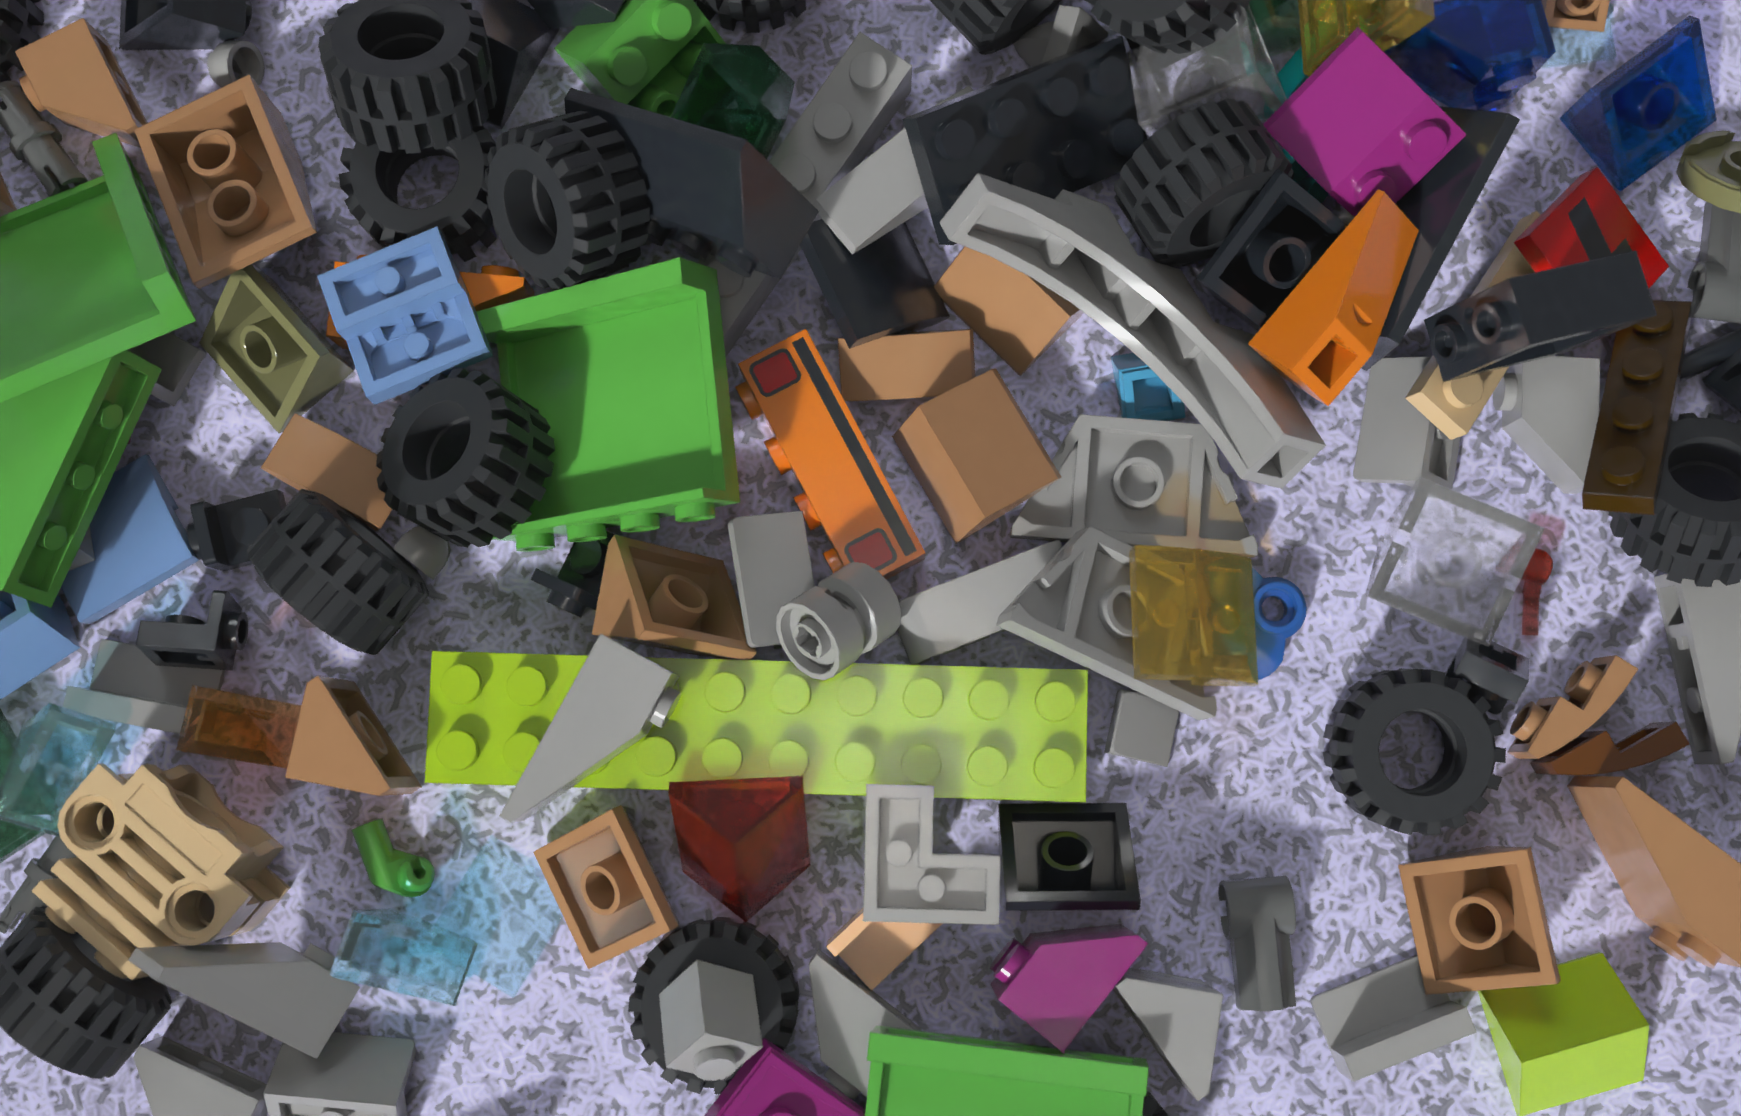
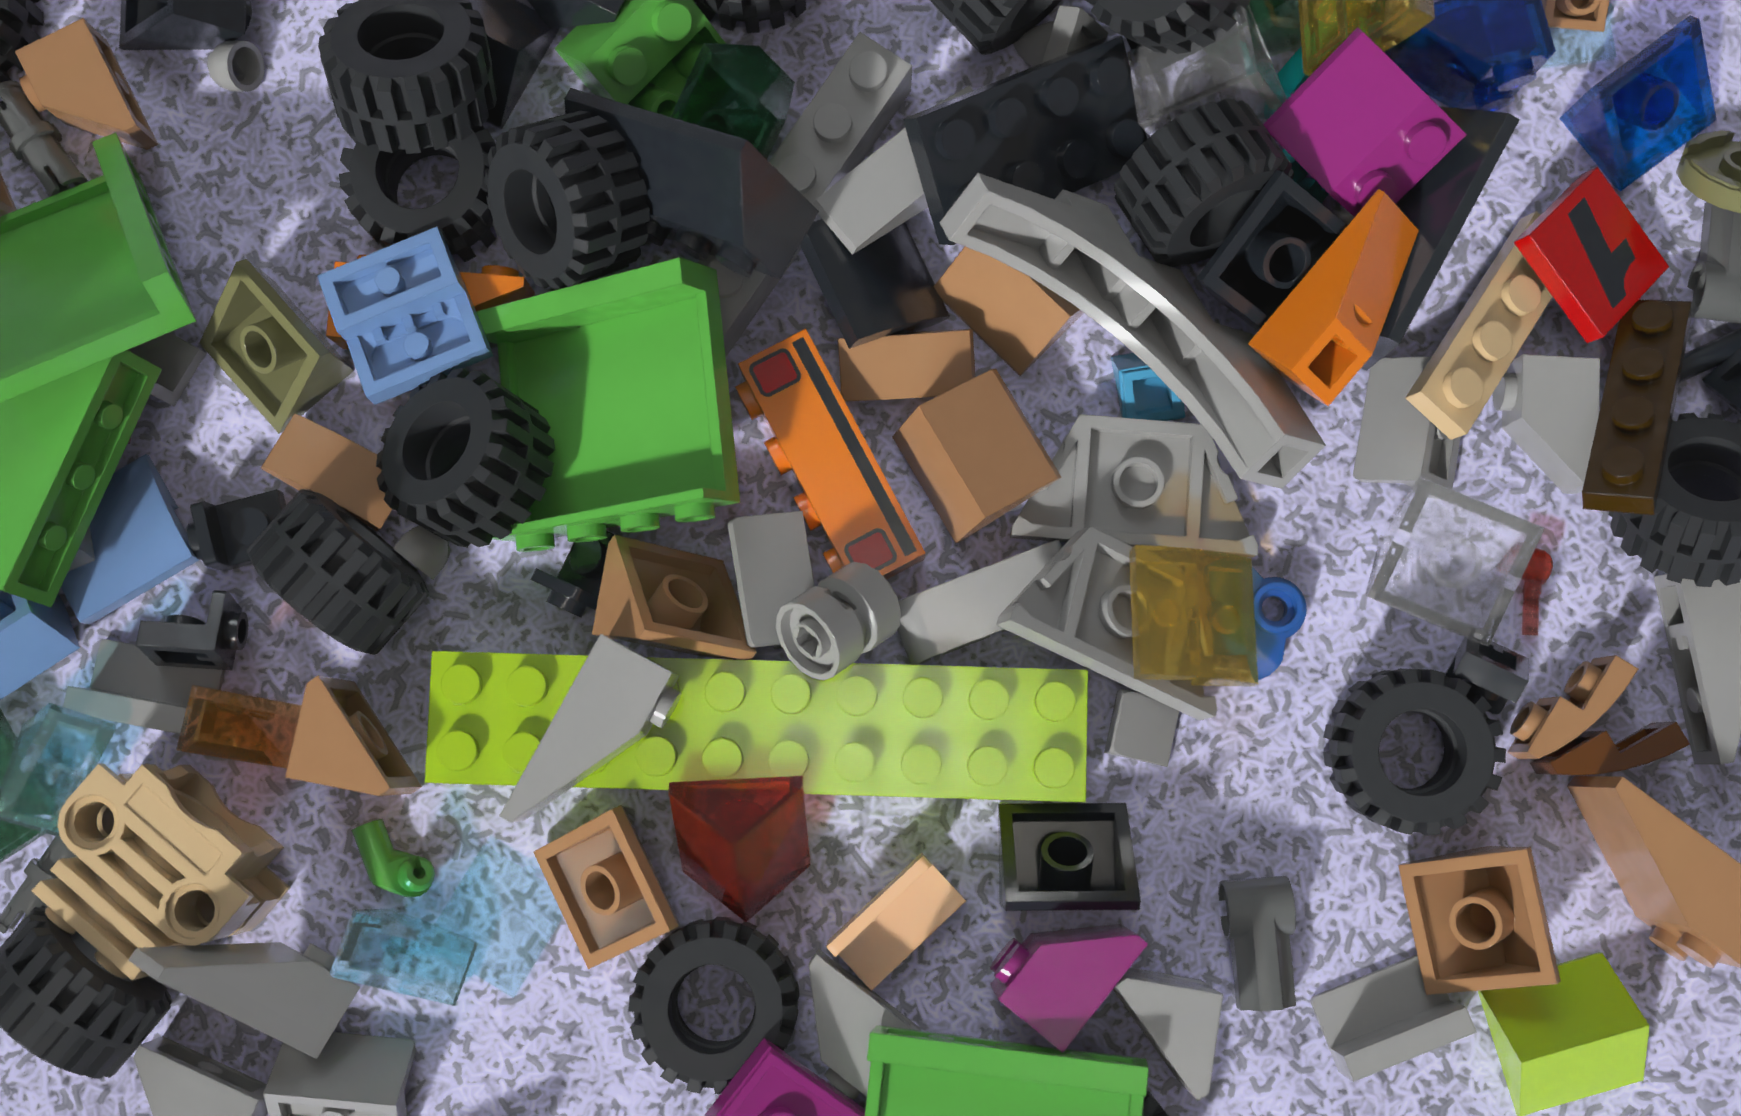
medium nougat slope [134,75,317,289] -> none
light grey brick [659,960,763,1081] -> none
light grey plate [863,784,1000,925] -> none
black window [1424,250,1657,382] -> none

